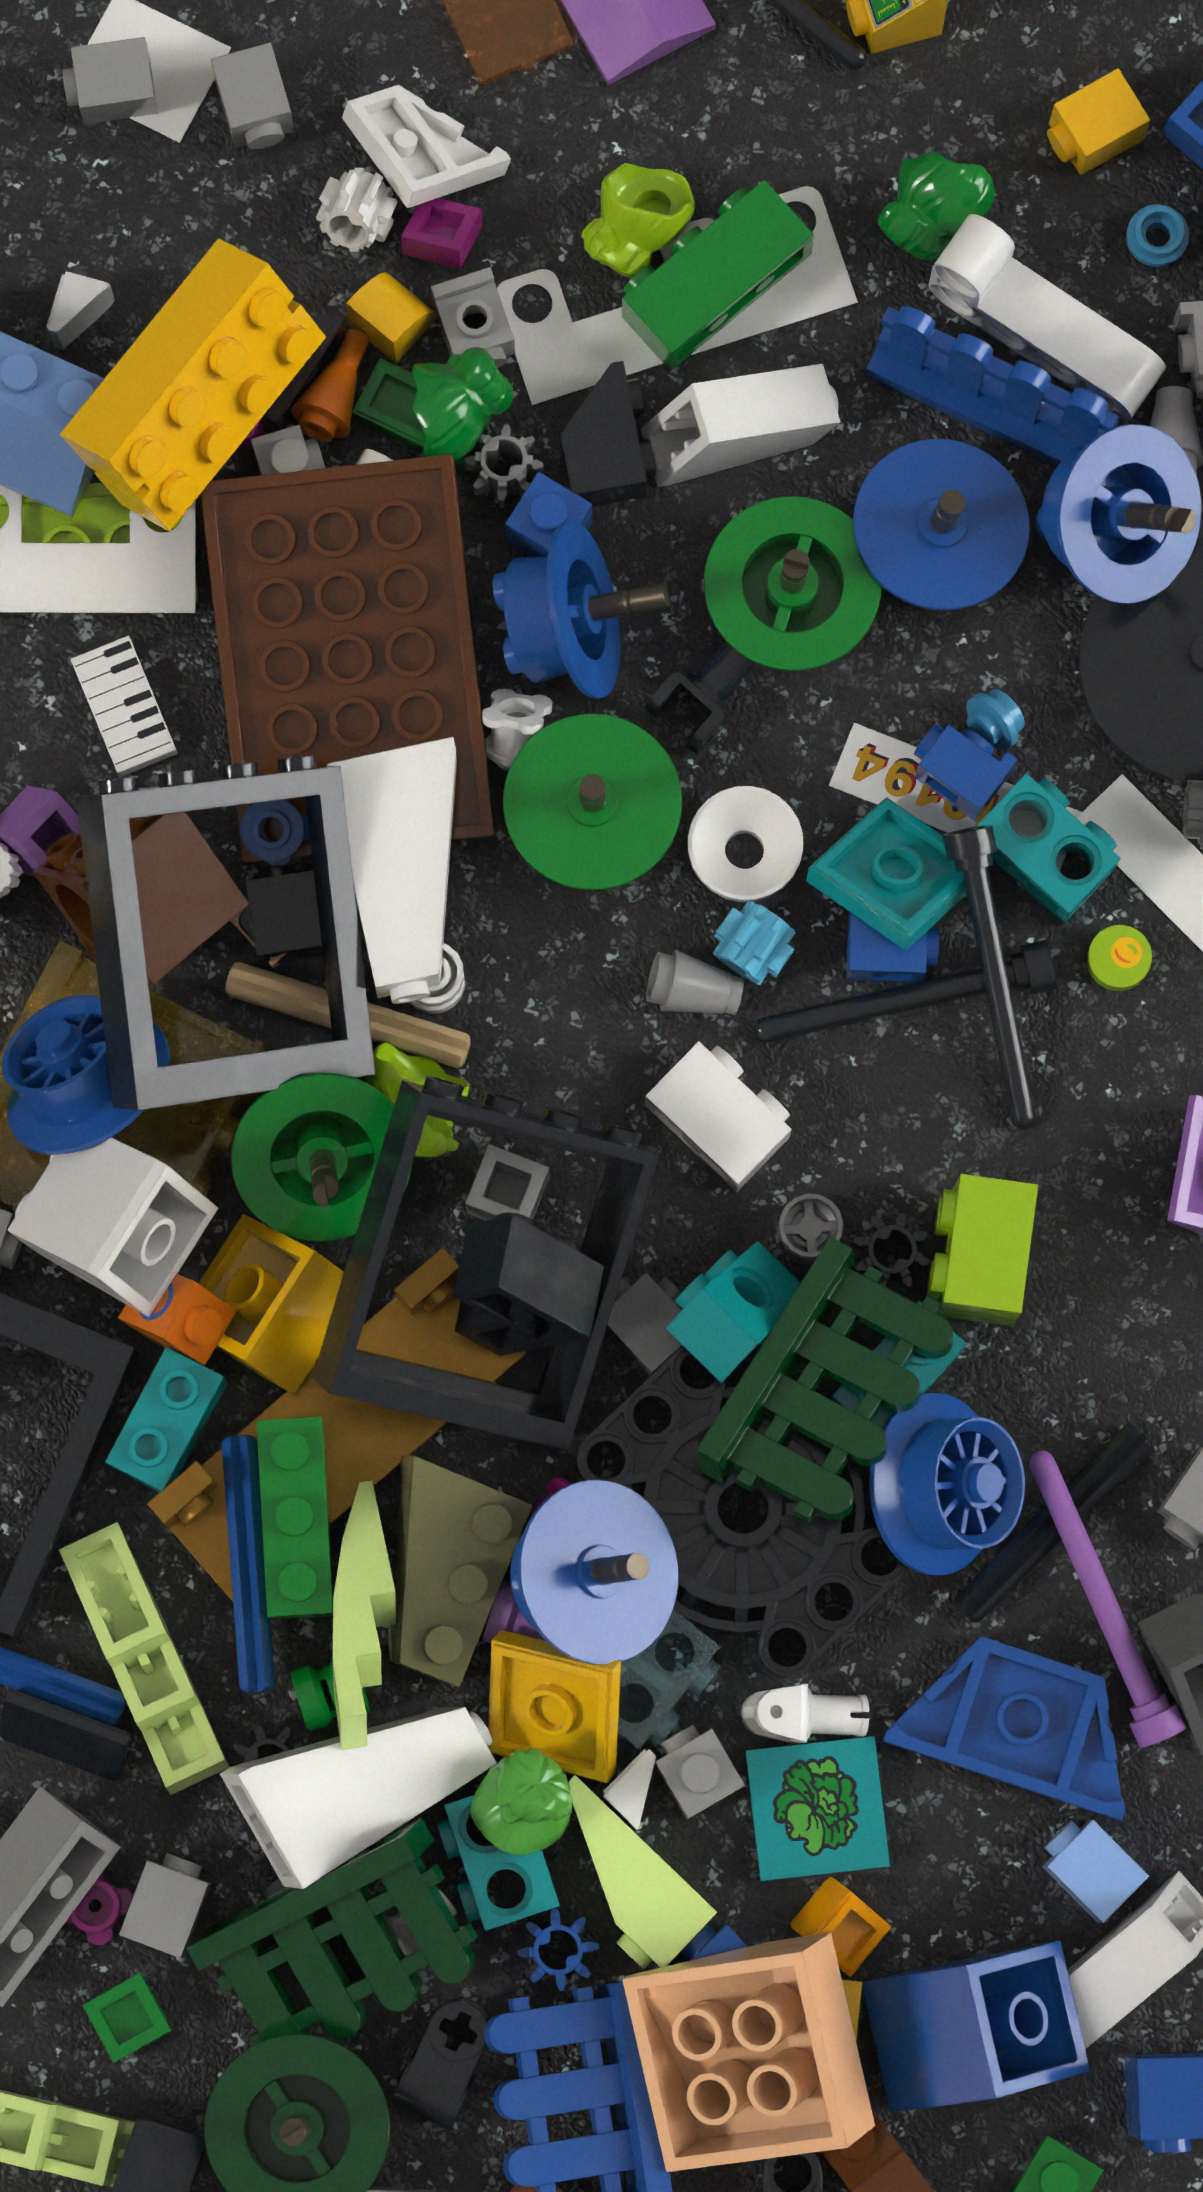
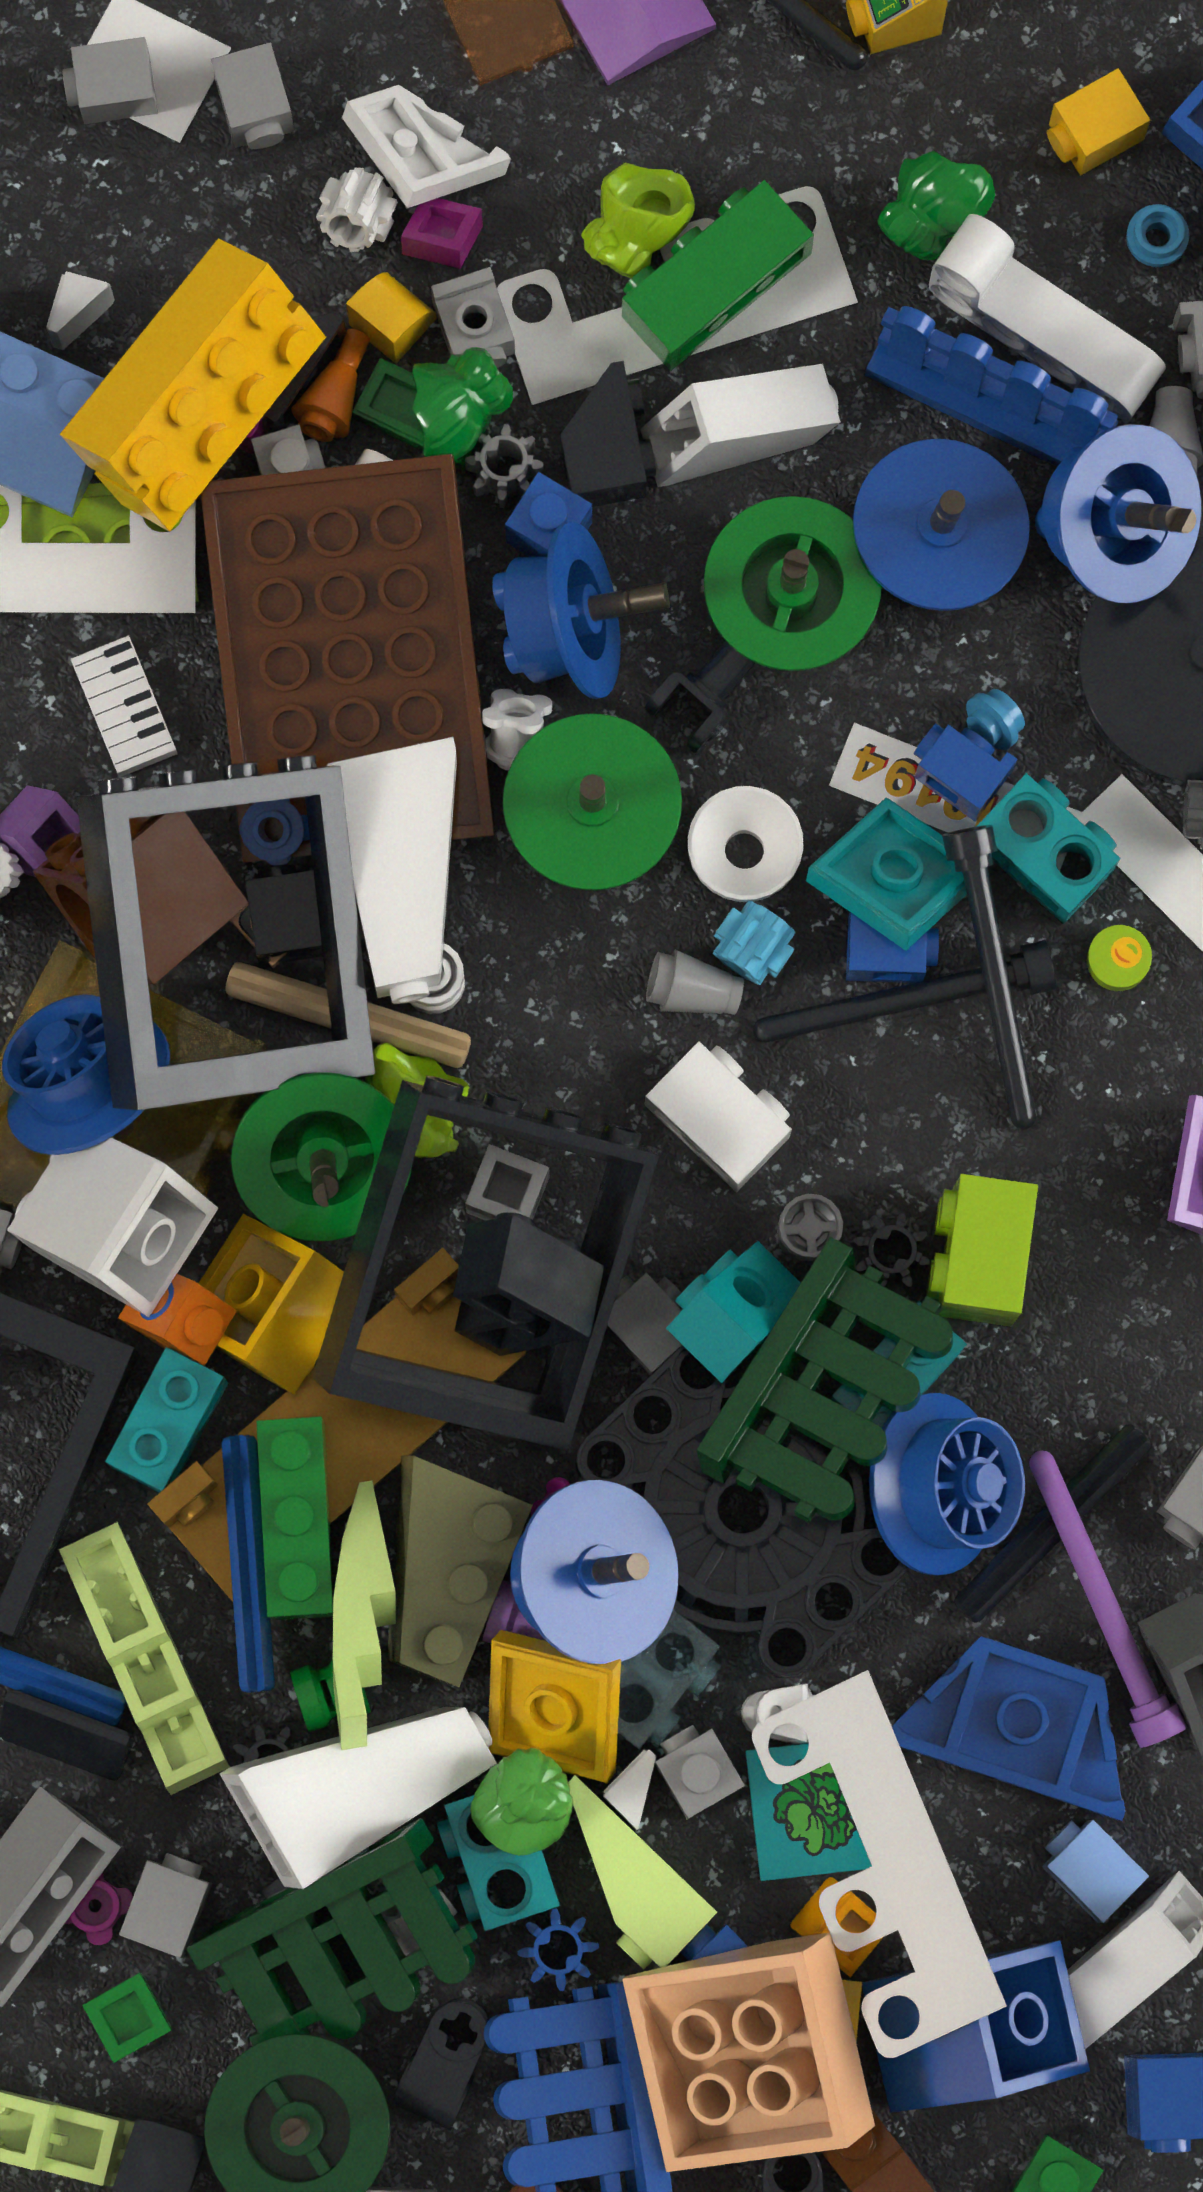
none -> white piece [752,1670,1007,2058]

